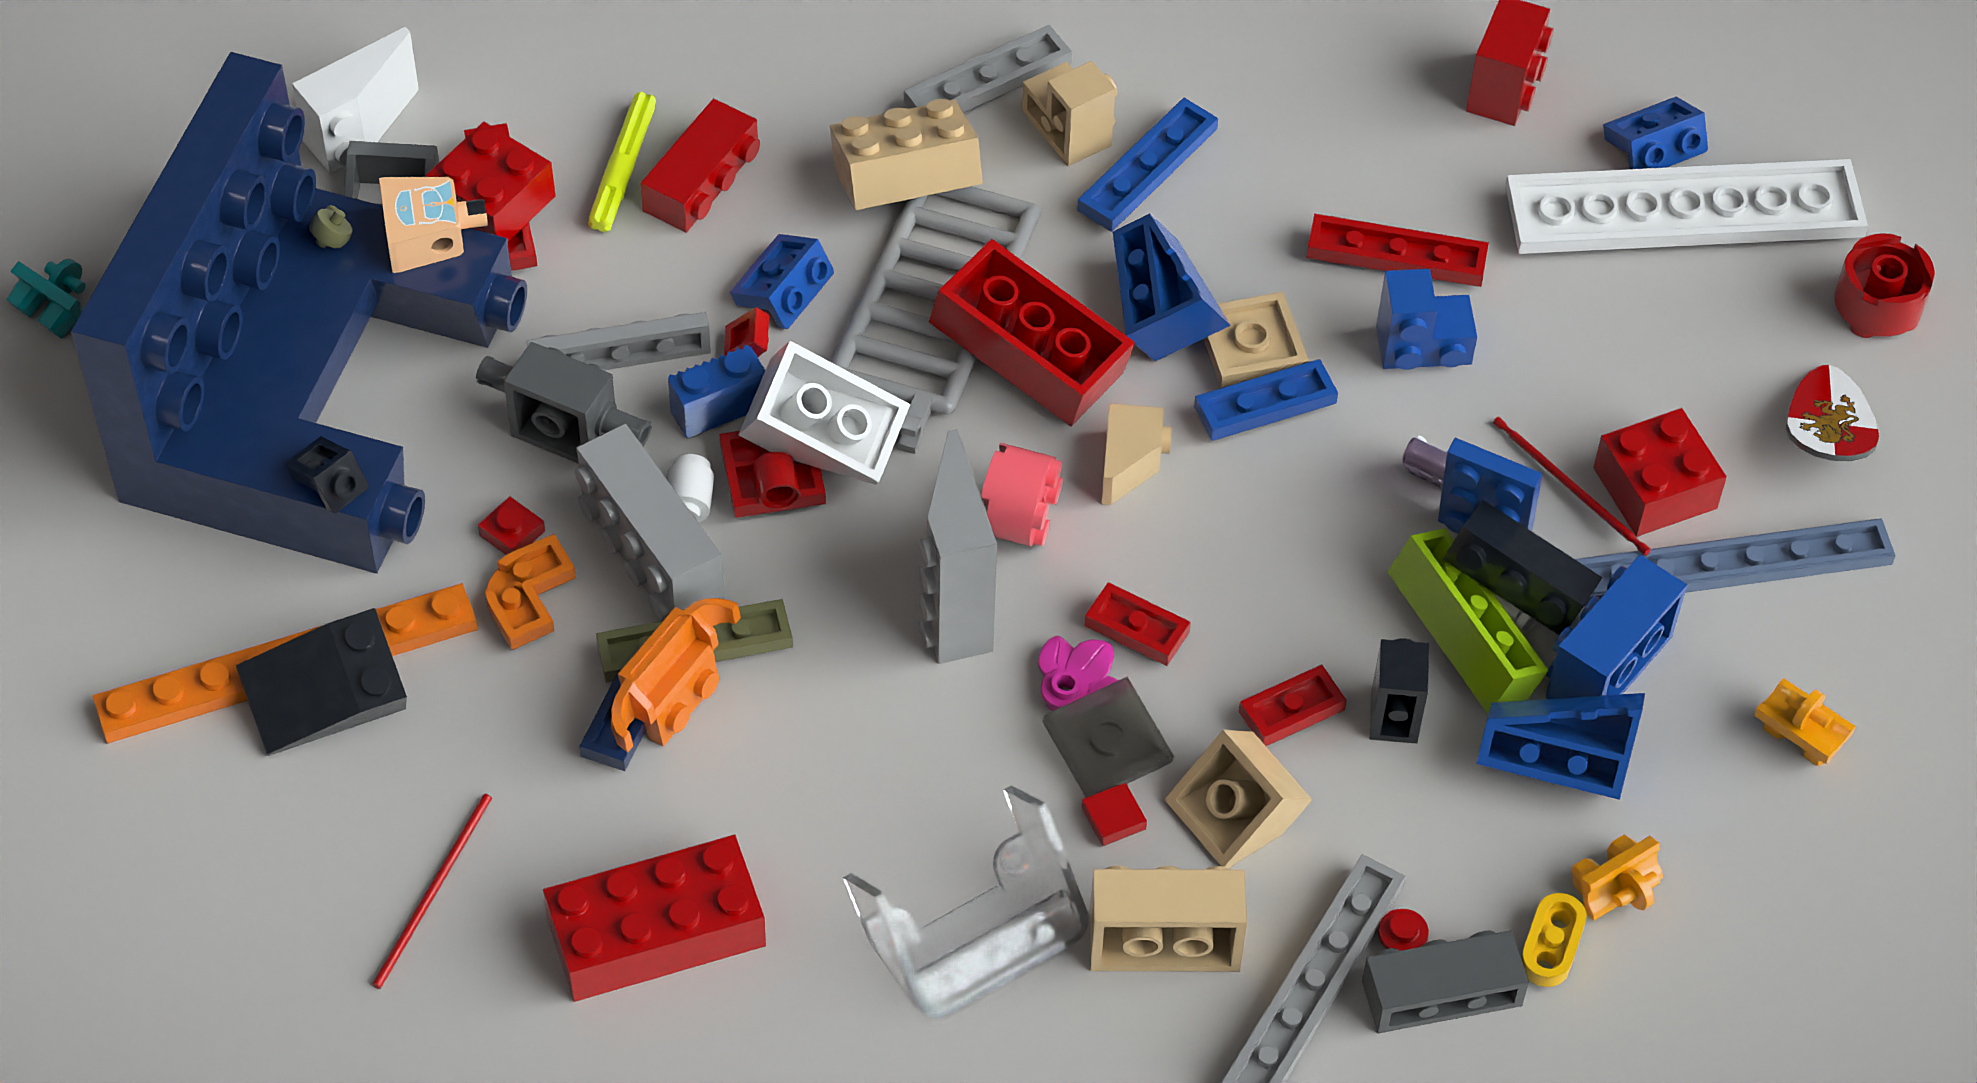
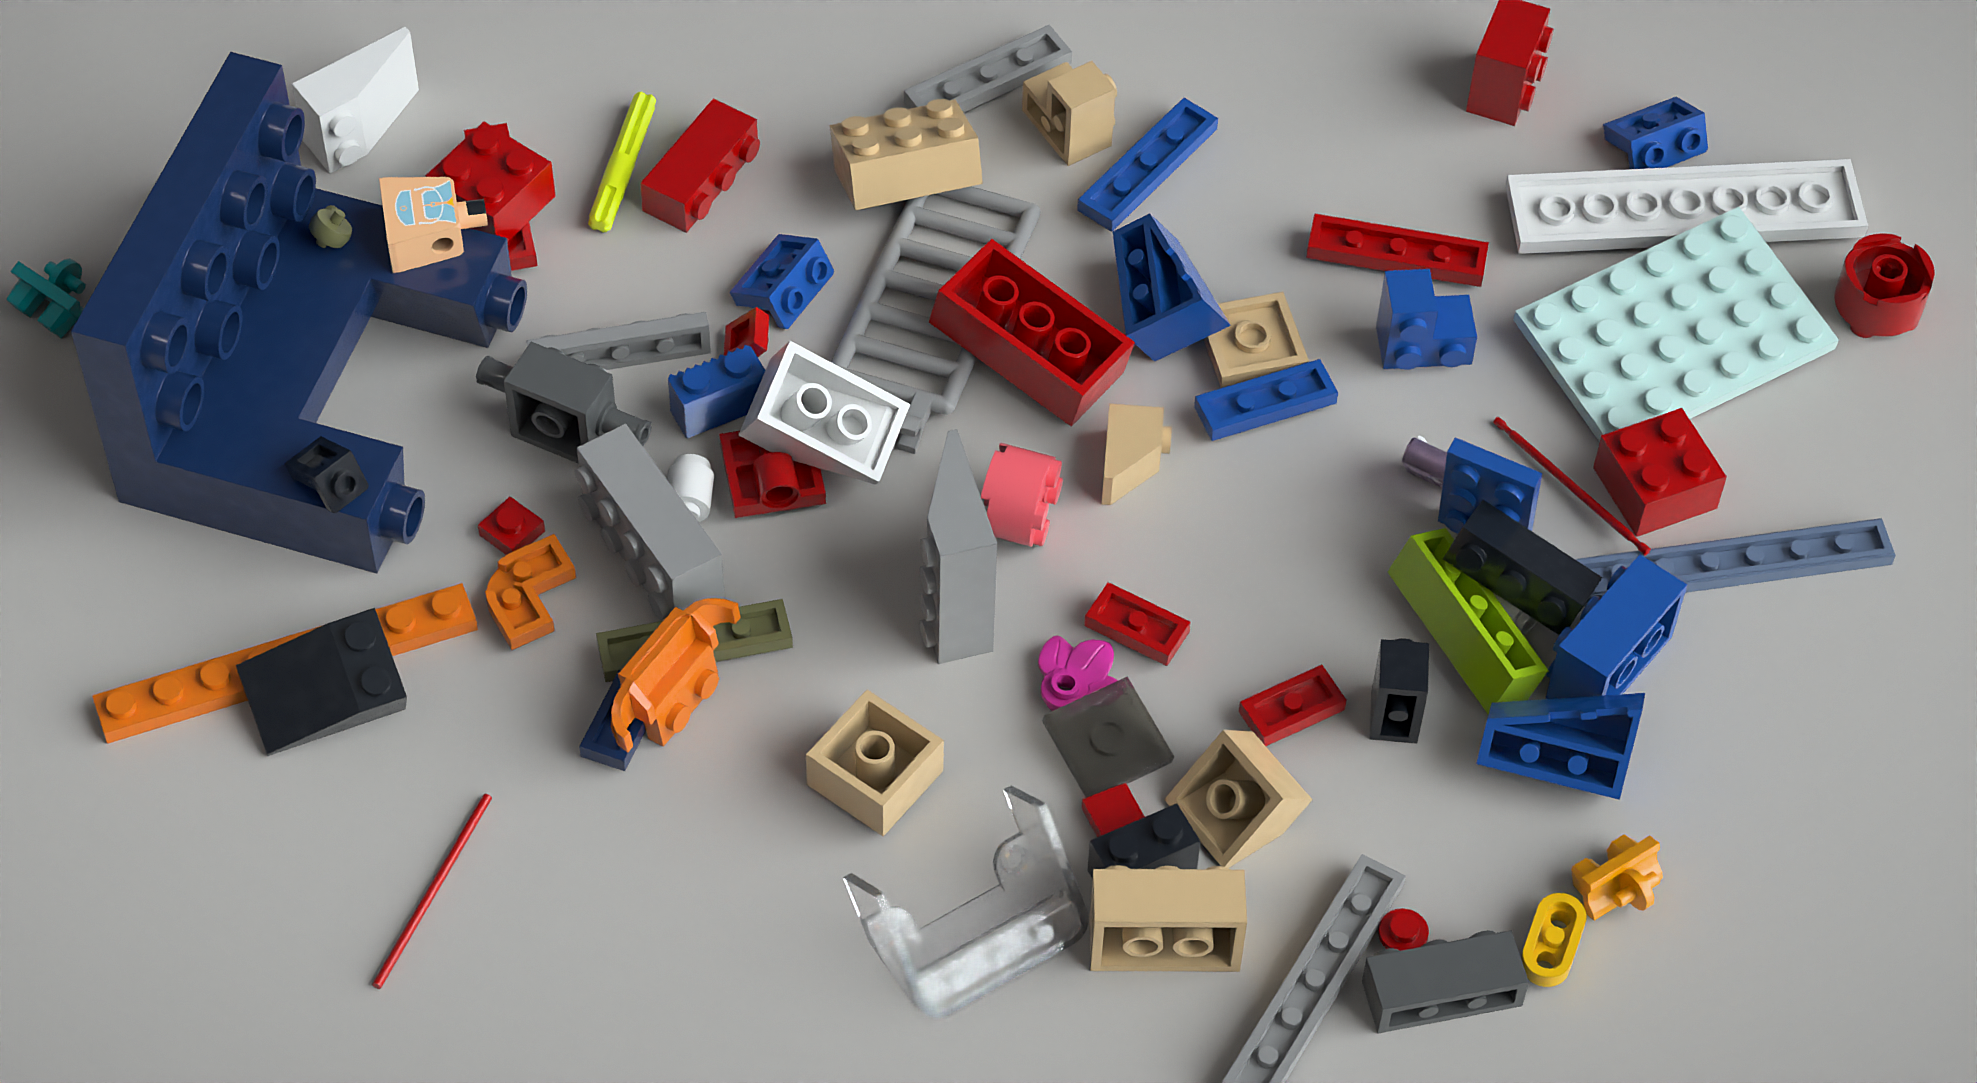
dark grey tile [344,141,439,206] -> none
red brick [543,834,766,1002] -> none
light orange hips [1754,678,1856,766] -> none
shield [1786,365,1879,461] -> none
none -> tan brick [806,689,944,836]
none -> black brick [1087,803,1201,878]
none -> light aqua plate [1513,207,1839,442]

